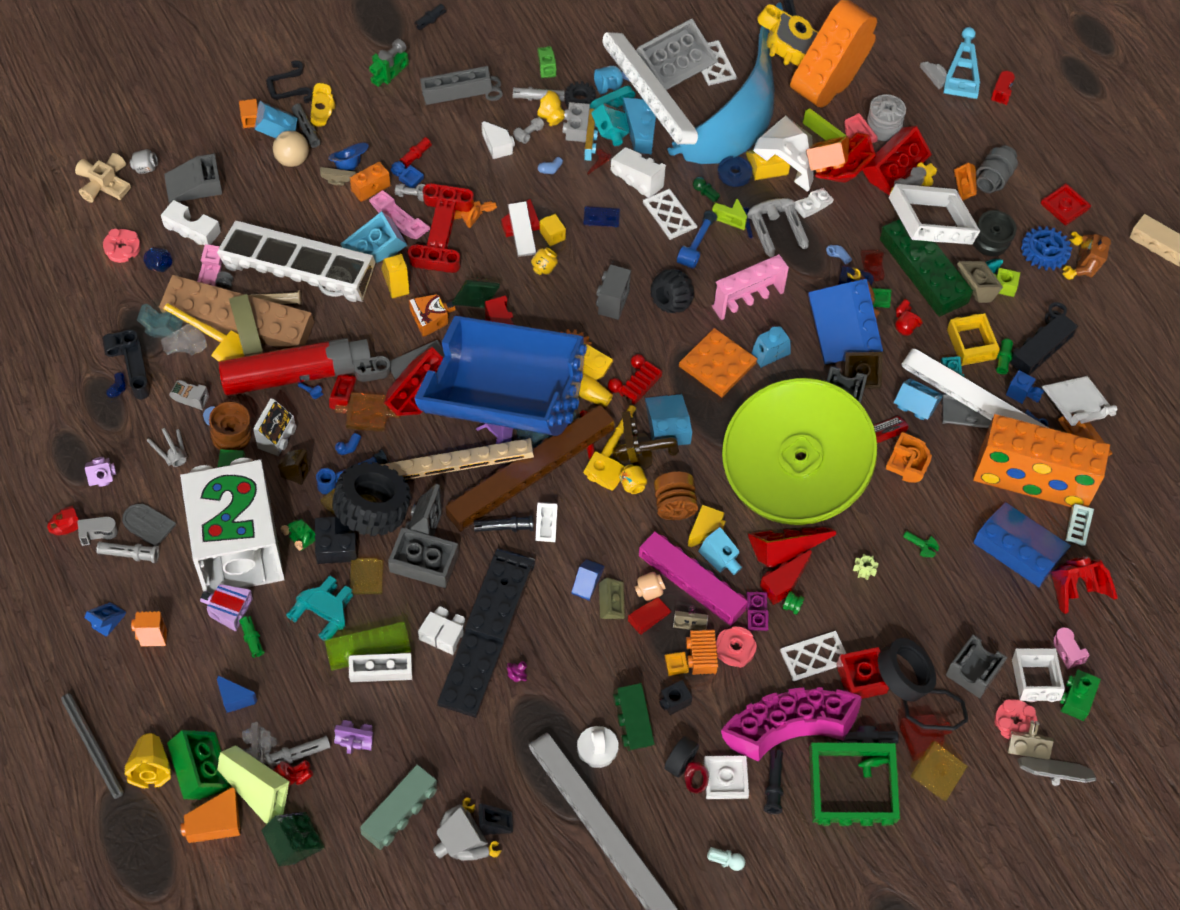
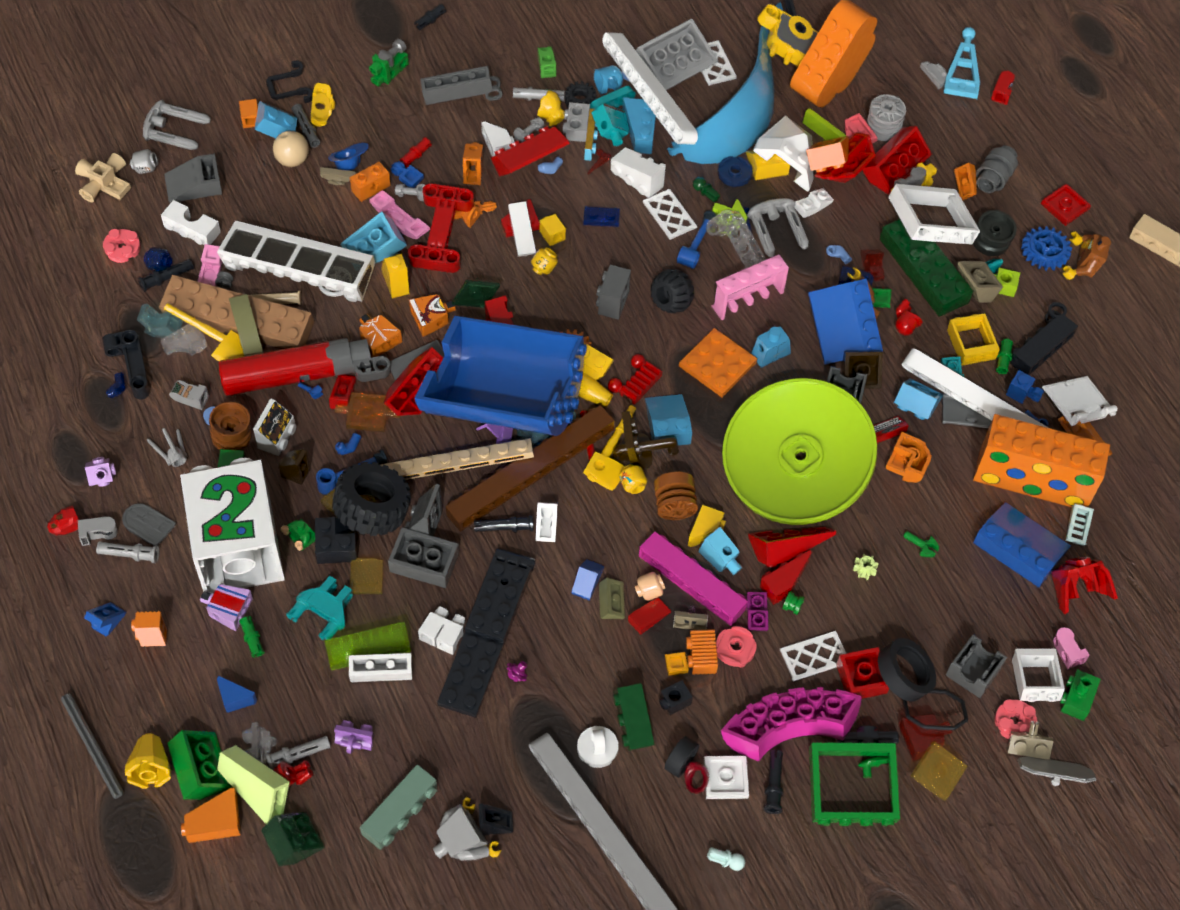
none -> black pin [137,259,194,292]
none -> light grey piece [143,100,211,150]
none -> orange torso [359,314,402,358]
none -> orange torso [463,142,483,185]
none -> red slope [490,126,570,177]
none -> clear beam [706,210,766,268]

